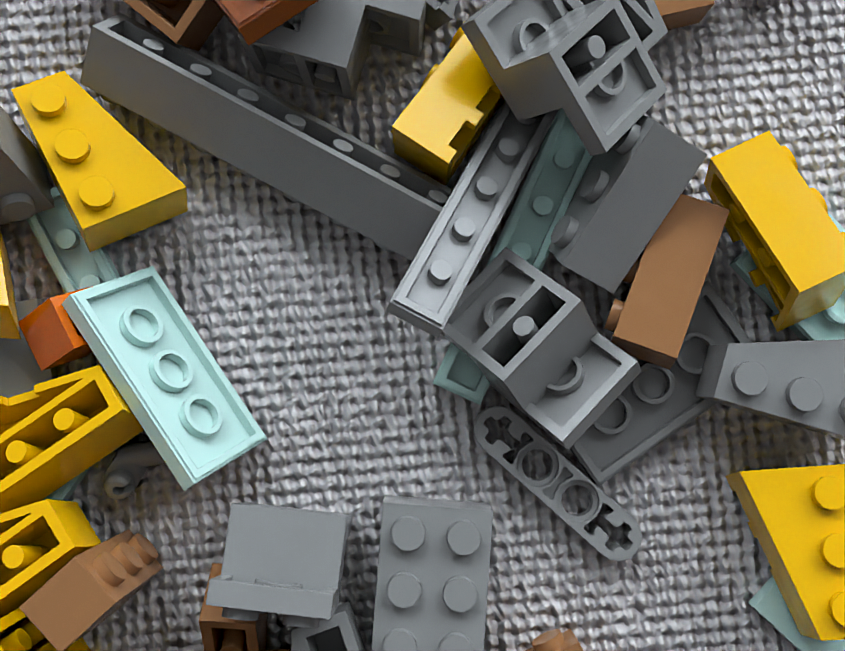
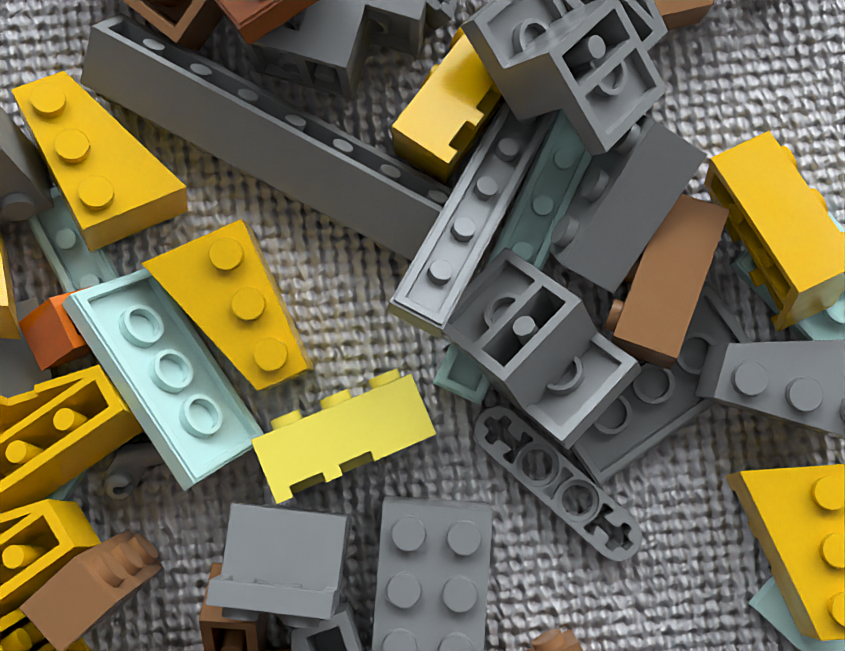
none -> yellow wedge [141,219,315,391]
none -> light yellow wedge [251,368,436,504]

